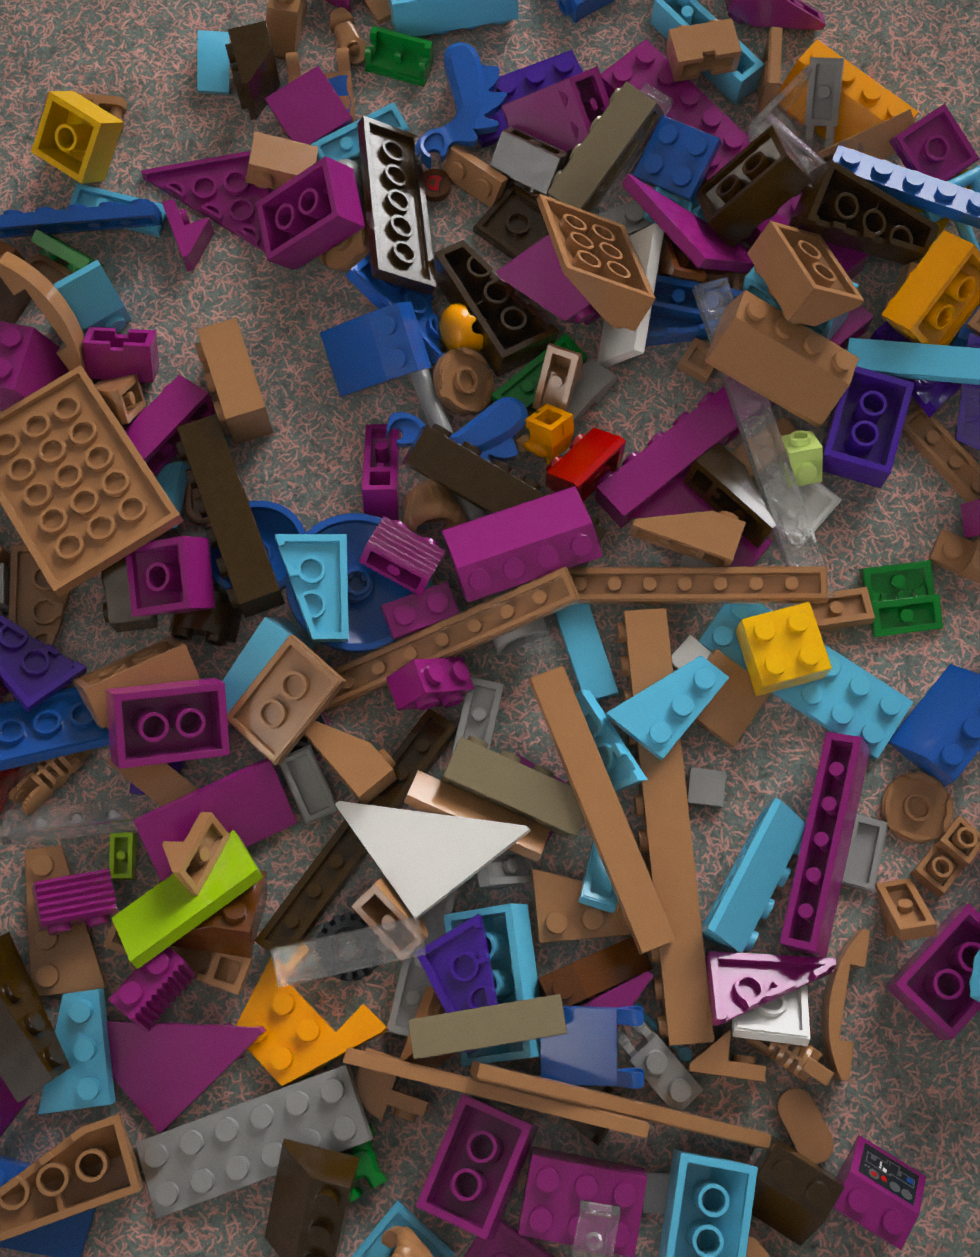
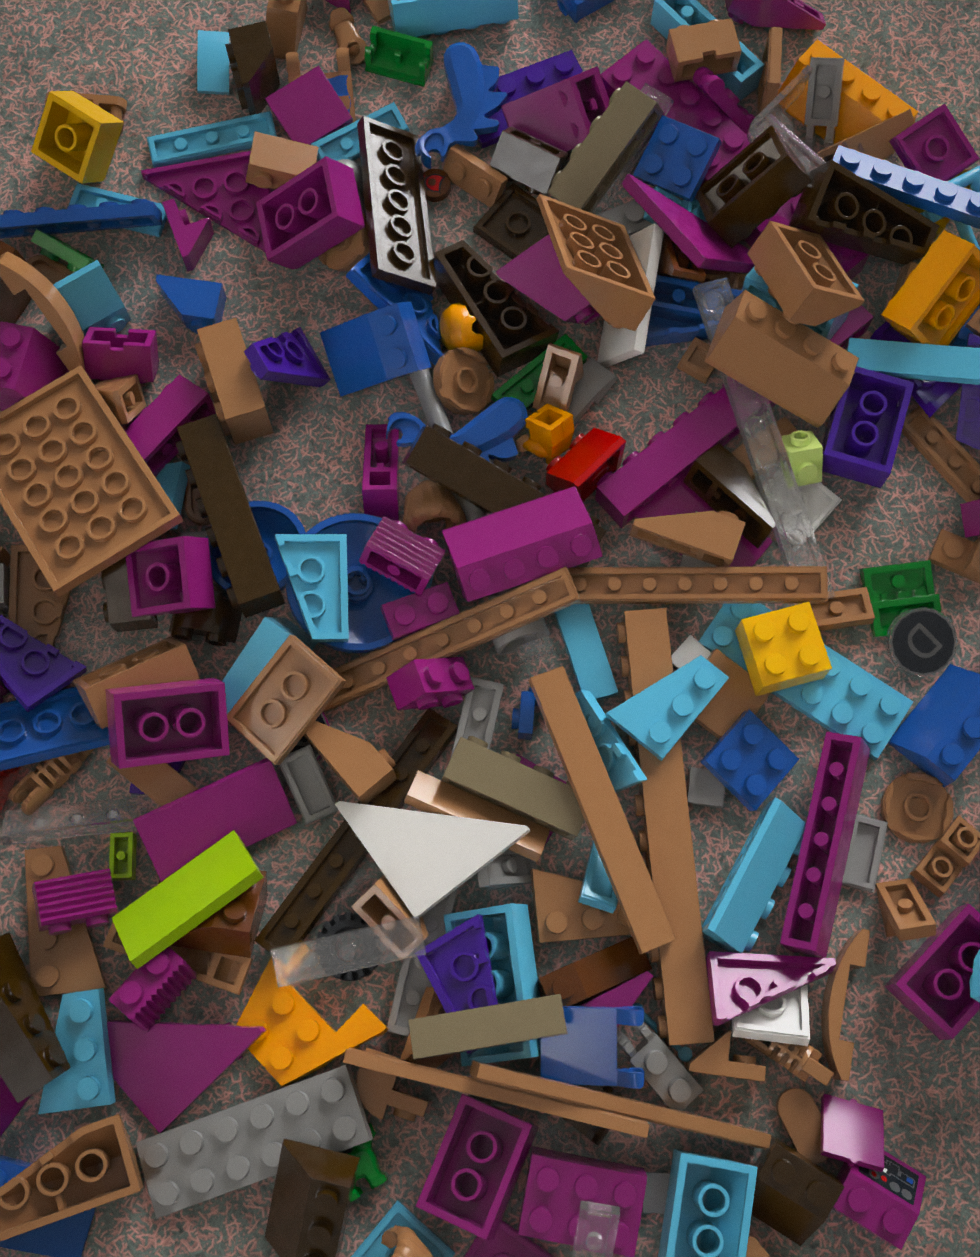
medium nougat slope [162,812,230,895] -> none
none -> medium azure tile [147,111,277,168]
none -> blue slope [156,274,227,334]
none -> dark purple wing [244,327,331,387]
none -> blue bracket [511,687,538,740]
none -> magenta plate [693,66,760,136]
none -> blue plate [700,710,799,811]
none -> magenta piece [820,1094,884,1172]
none -> black tile [886,607,958,677]

